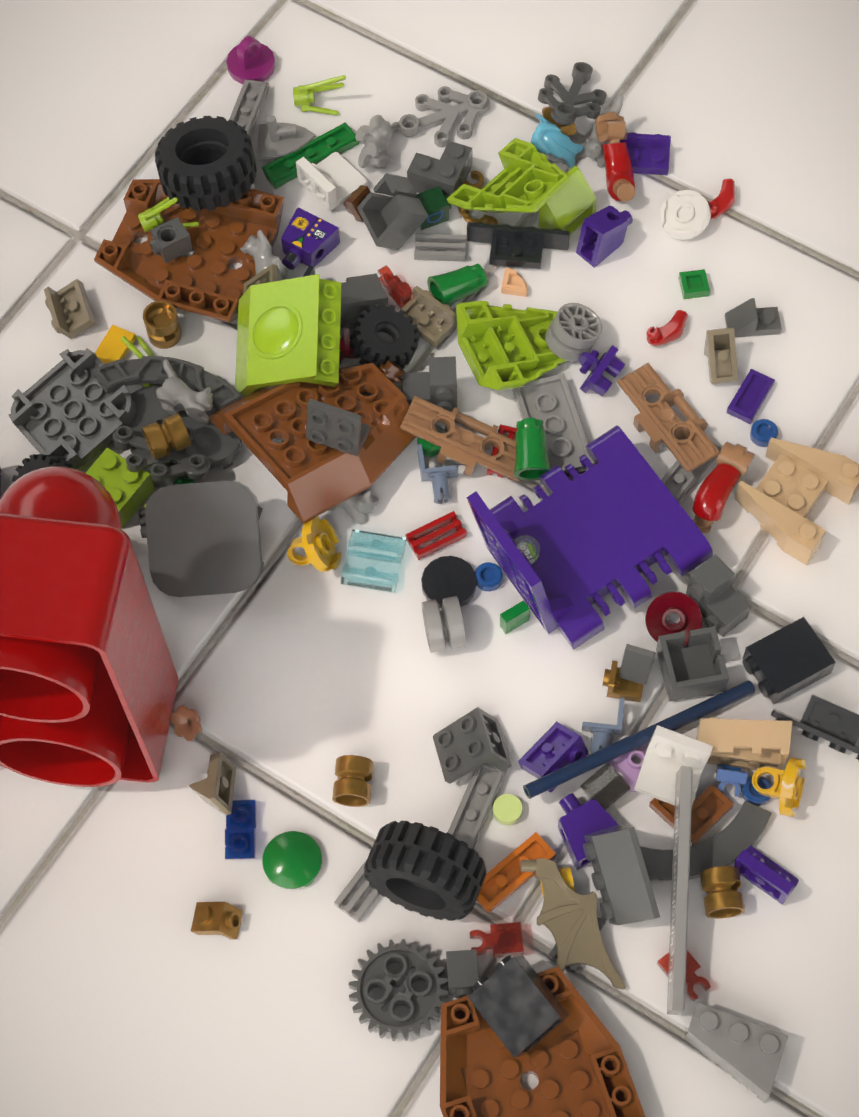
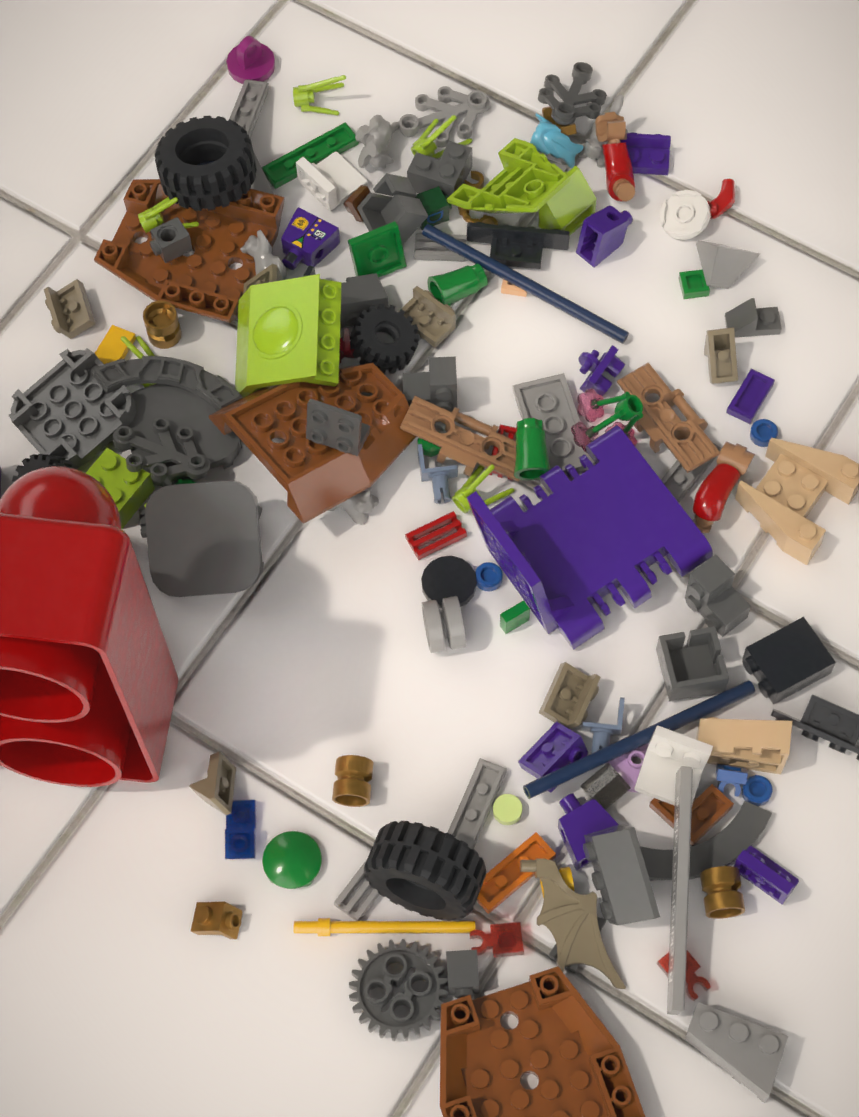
pearl gold wheel [142,413,191,460] -> none
light grey animal [156,359,213,424] -> none
nougat plant [171,705,202,741] -> none
light grey shield [258,115,316,160] -> none
yellow tile [287,517,342,572] -> none
clear light blue slope [341,529,406,593] -> none
clear red plate [378,265,413,309] -> none
reddish brown plate [380,360,405,384] -> none
dark grey bracket [433,707,512,784] -> none
lime wedge [456,300,567,390] -> none
black brick [468,955,569,1058] -> none
clear tile [514,535,540,564] -> none
light grey wheel [545,303,602,361] -> none
pearl gold bracket [602,660,643,702] -> none
dark grey slope [619,644,656,685] -> none
dark red dish [645,591,702,646] -> none
red arm [646,310,688,346] -> none
yellow tile [752,757,806,817] -> none
none -> yellow bar [294,918,475,936]
none -> green tile [348,221,407,278]
none -> lime plant [411,115,472,159]
none -> dark blue piece [422,224,629,344]
none -> lime plant [452,464,515,514]
none -> dark tan bracket [539,662,601,729]
none -> plant [571,388,644,453]
none -> light grey slope [696,240,760,289]

